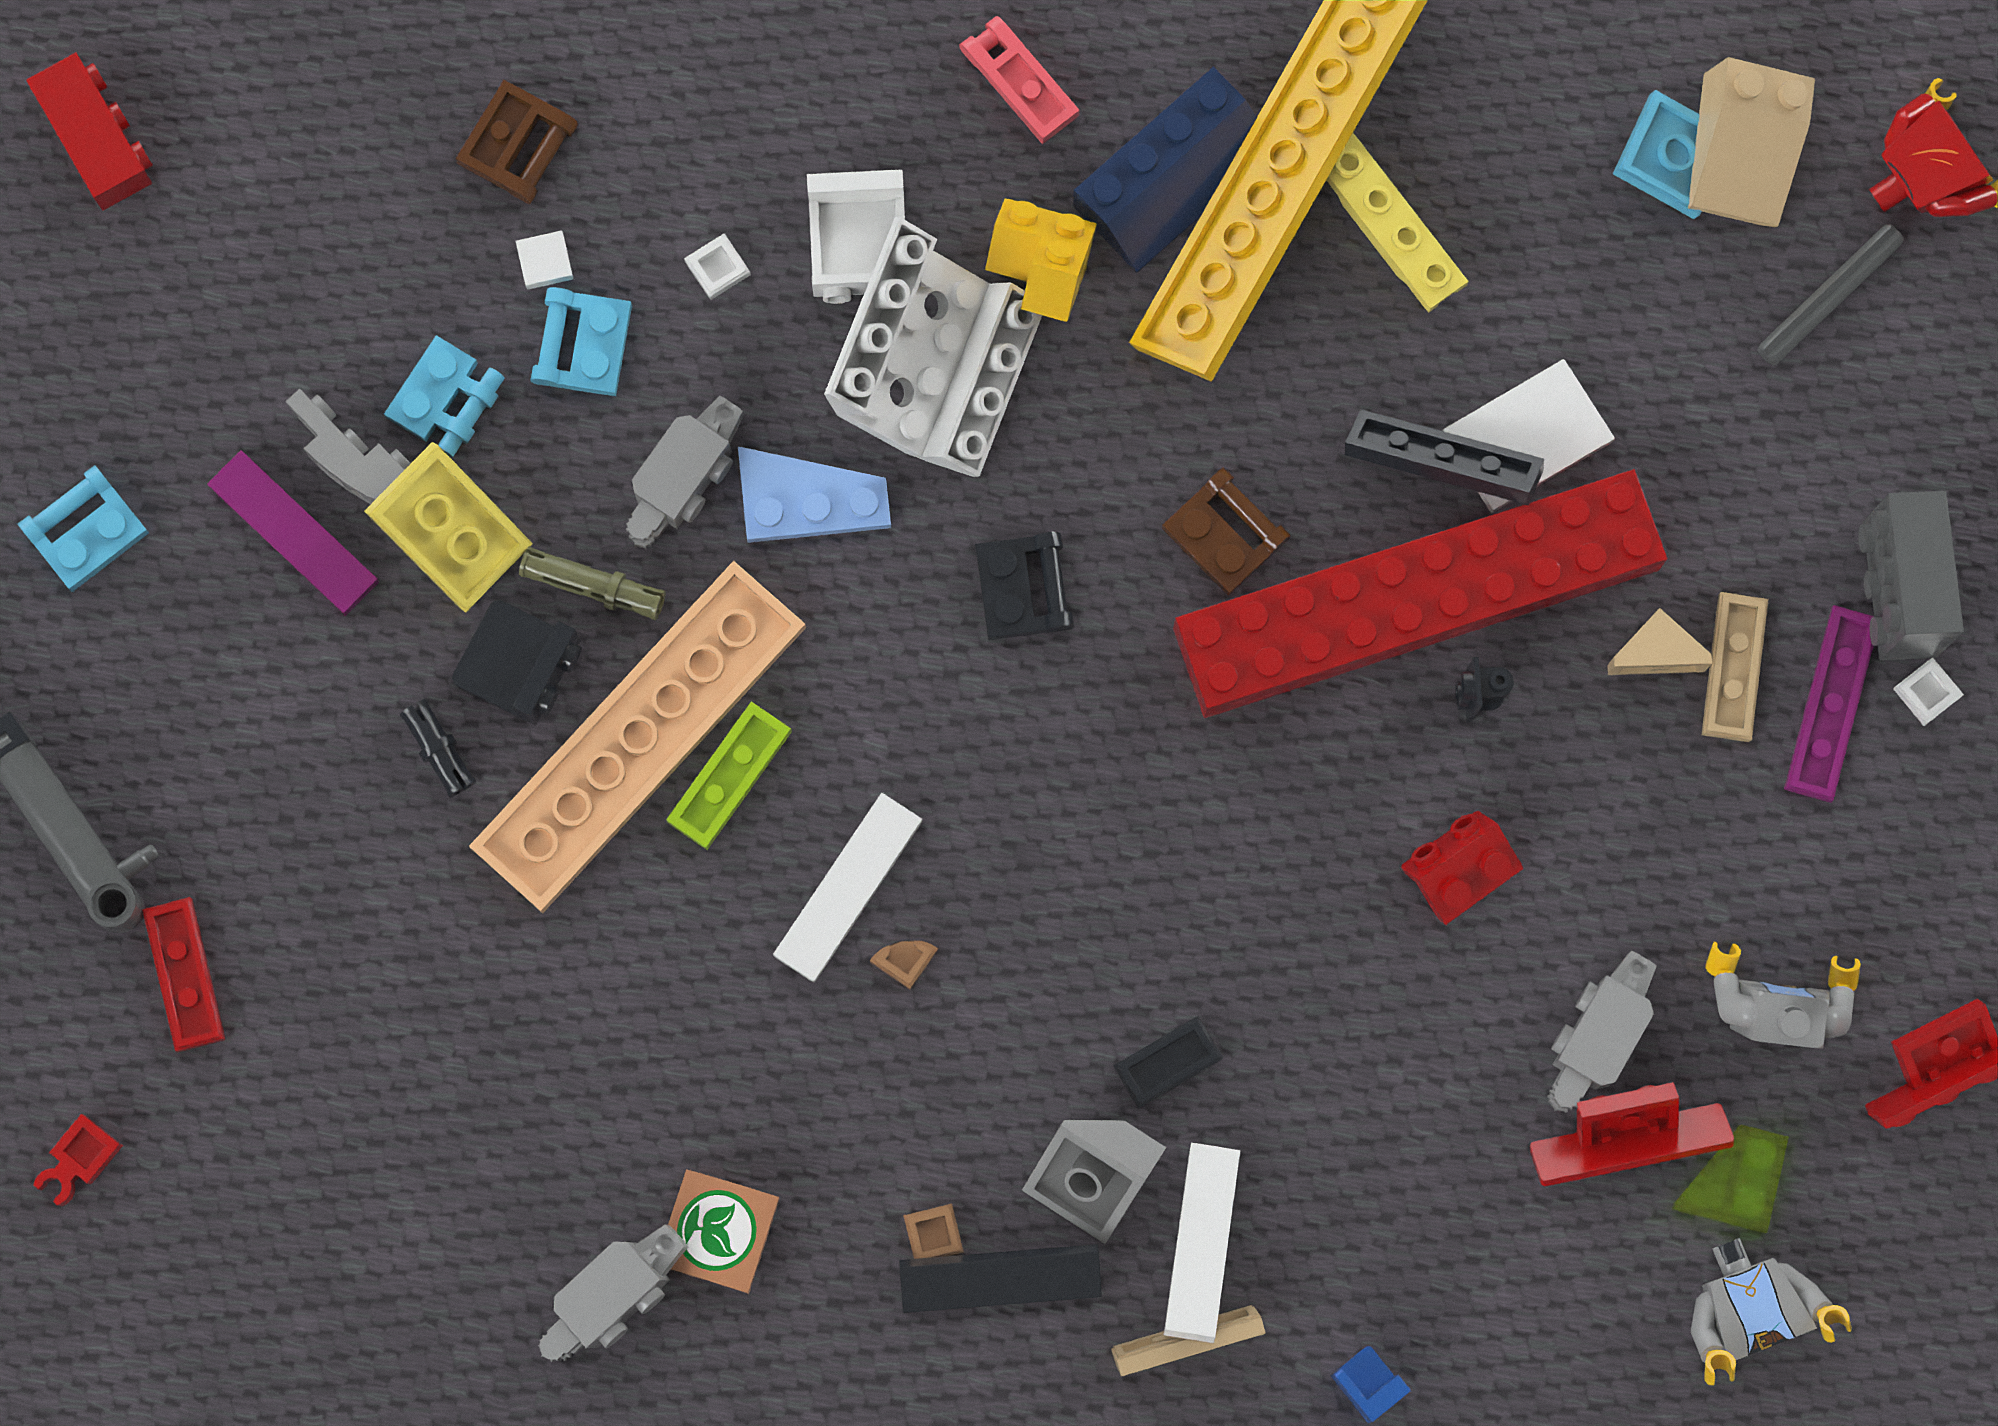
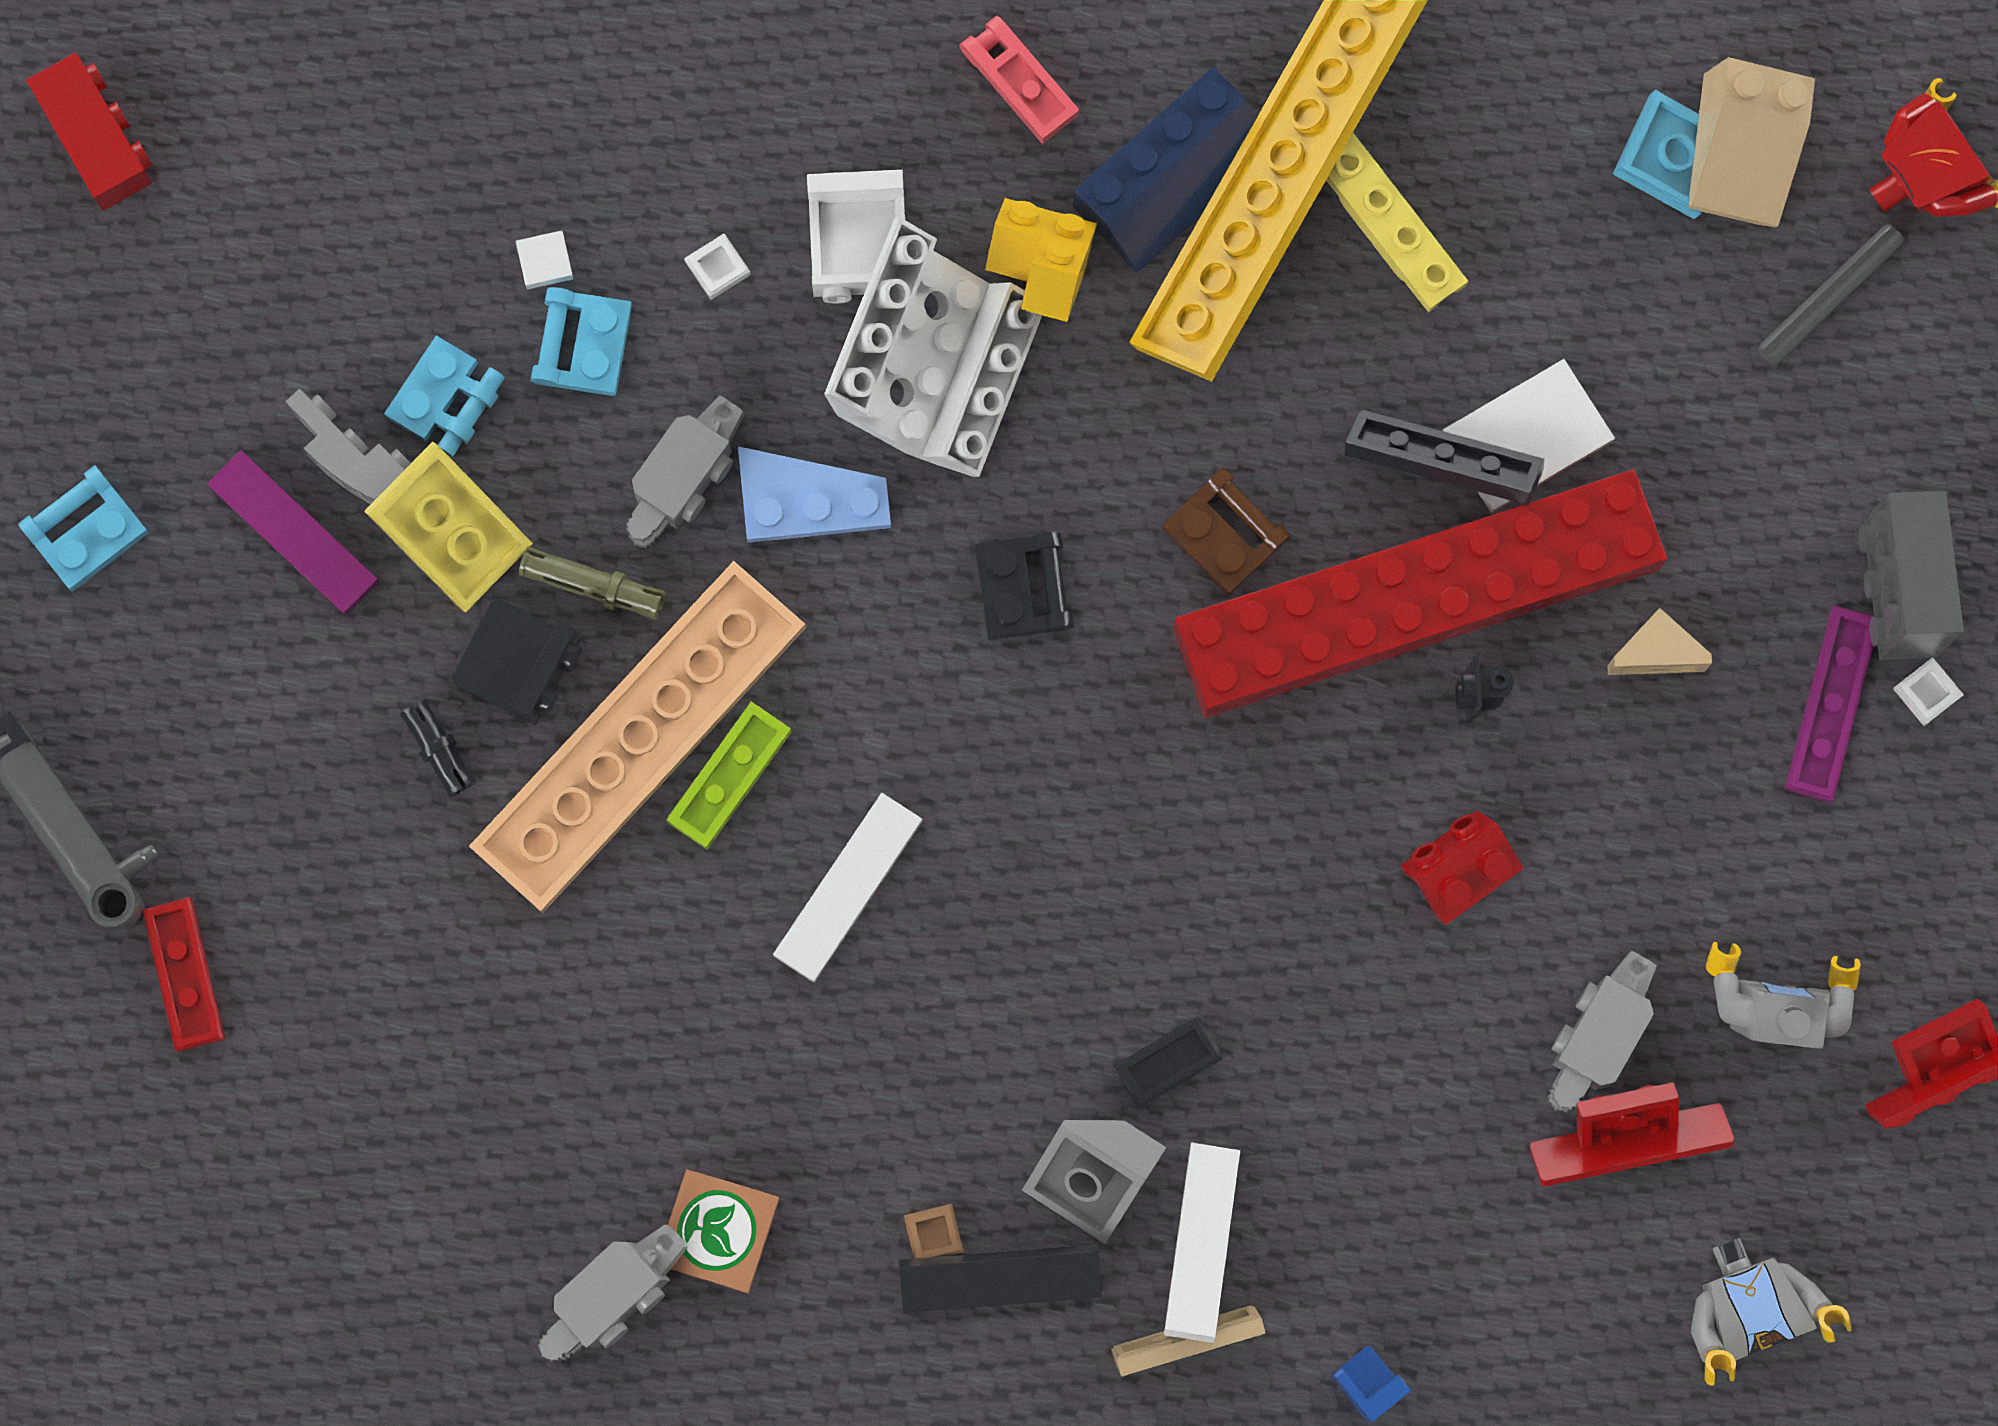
red plate [33,1114,123,1207] -> none
reddish brown plate [456,80,579,204] -> none
medium nougat tile [870,941,938,990] -> none
clear neon green wing [1672,1124,1789,1234] -> none
tan tile [1701,592,1768,742] -> none

